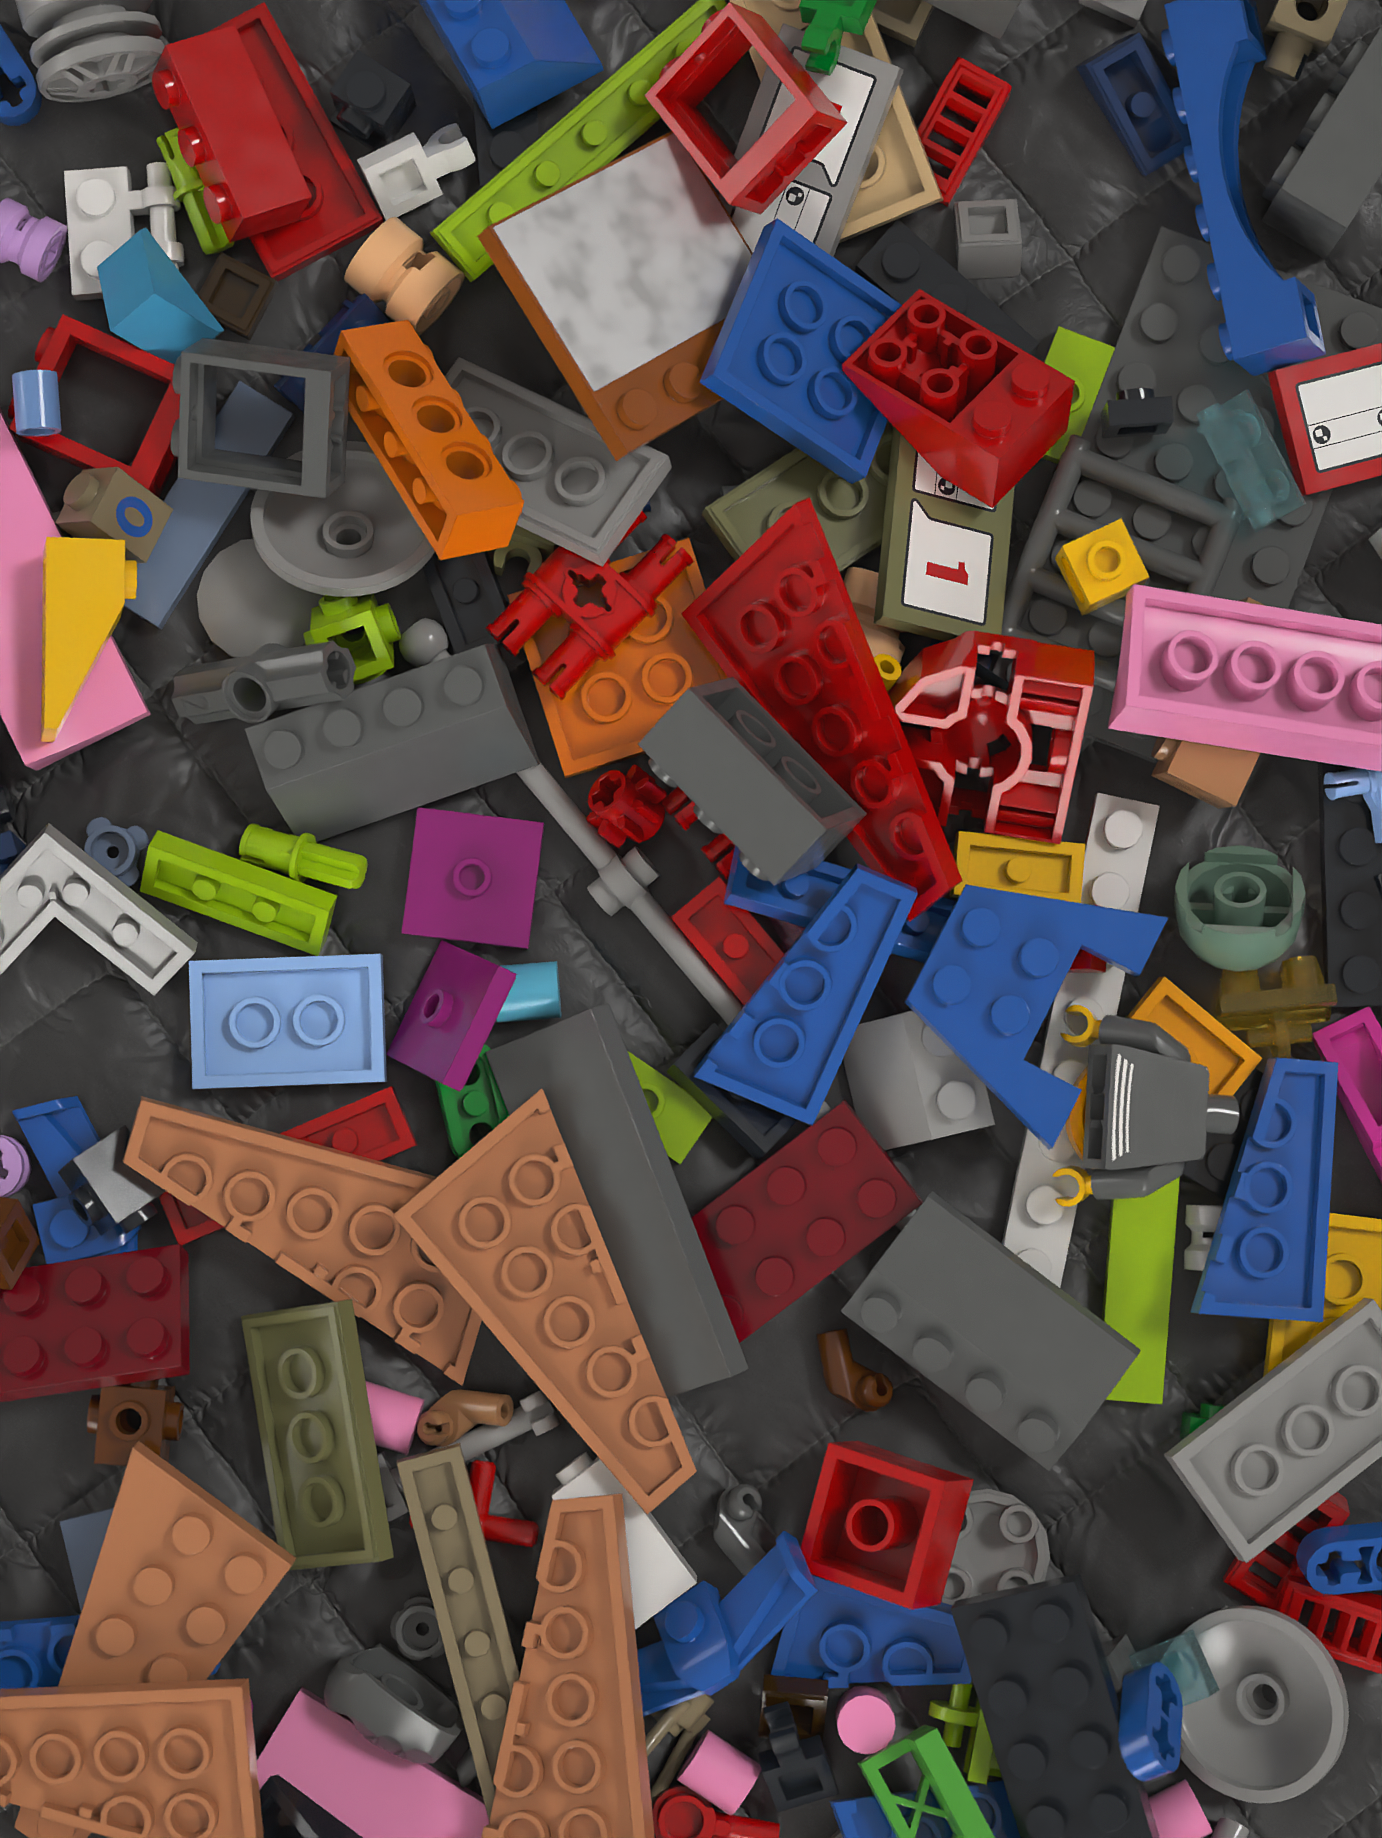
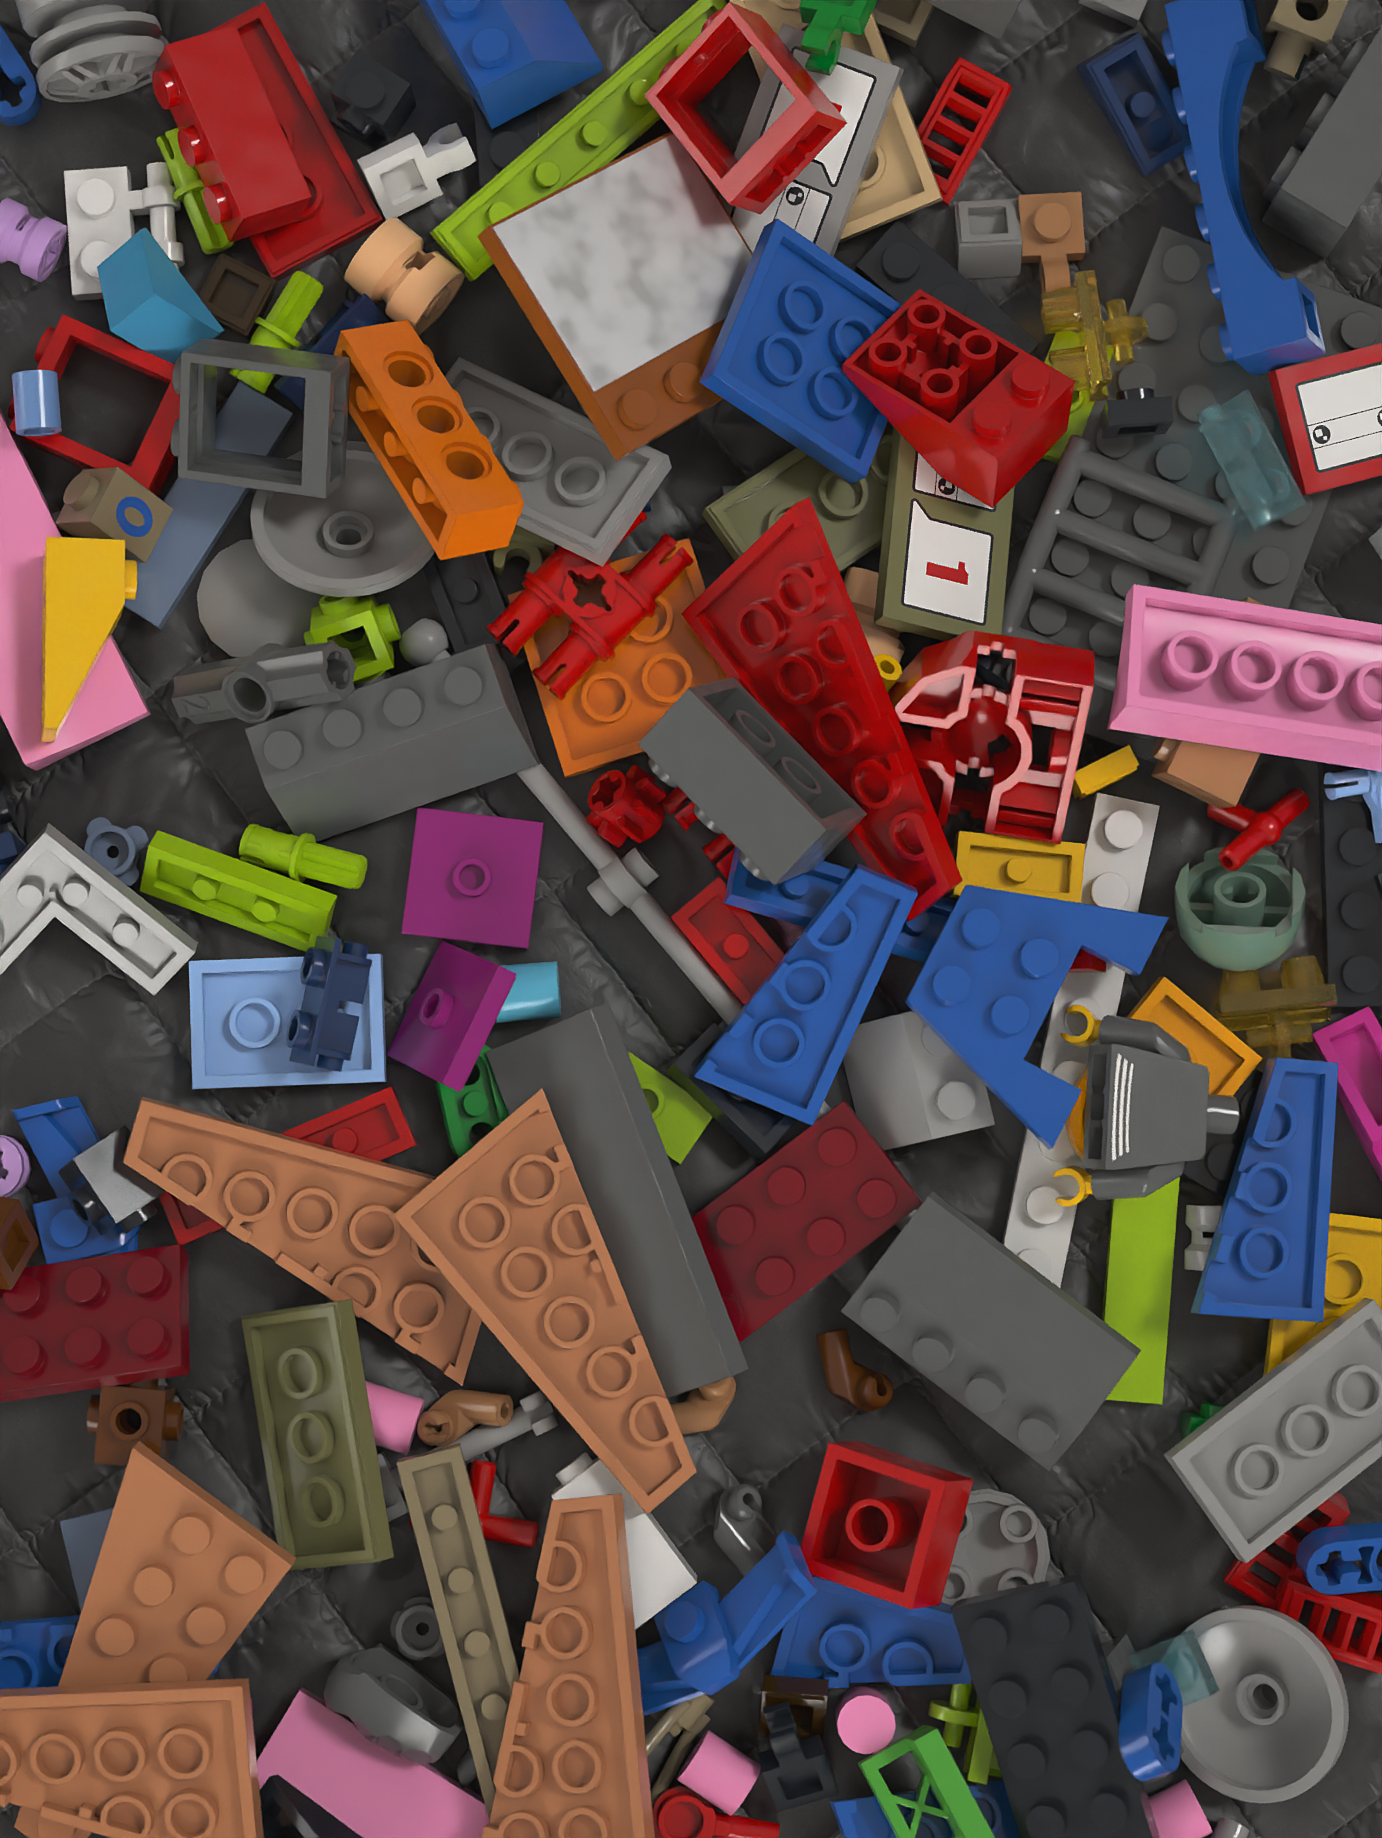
yellow brick [1055,519,1149,616] -> none
none -> lime axle [229,271,323,395]
none -> dark blue hinge [286,936,373,1072]
none -> medium nougat arm [670,1376,736,1435]
none -> medium nougat plate [1017,192,1085,306]
none -> clear yellow hips [1040,270,1149,402]
none -> yellow tile [1072,745,1139,800]
none -> red piece [1206,788,1310,872]

